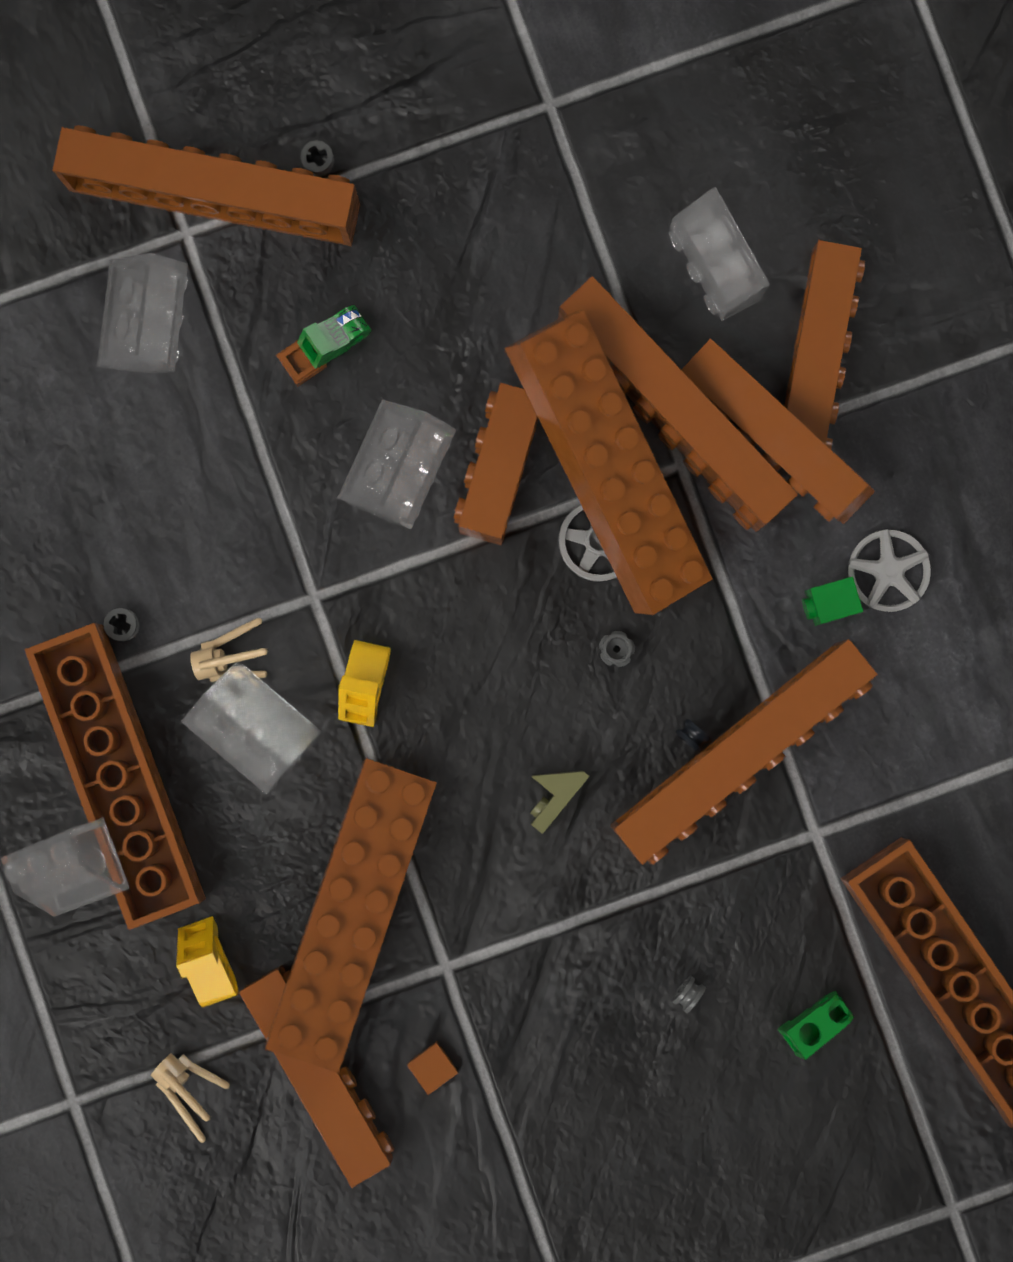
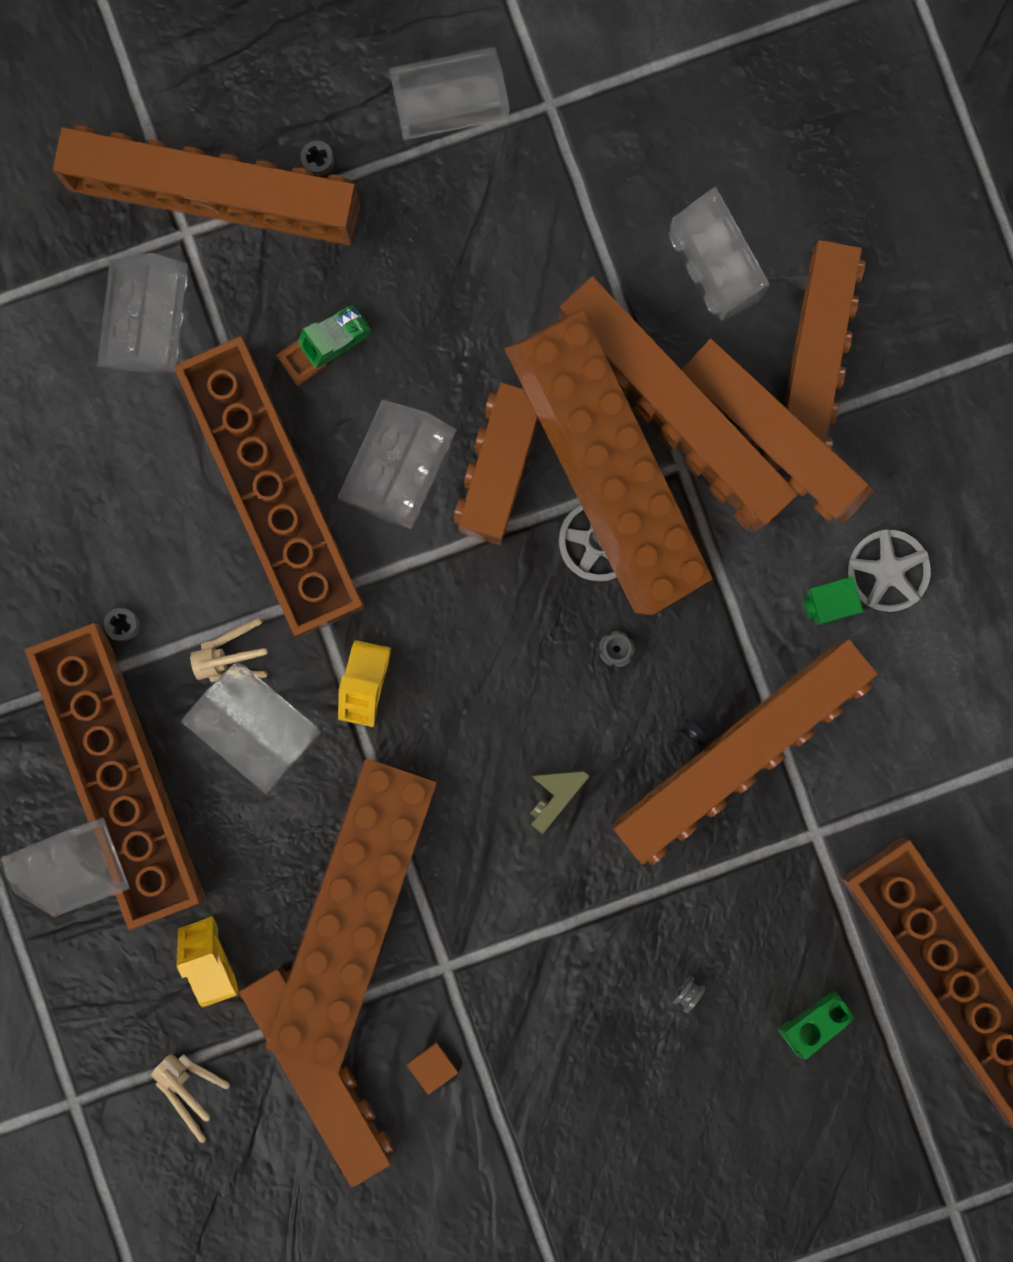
none -> dark orange brick [173,336,365,638]
none -> clear slope [389,47,509,140]

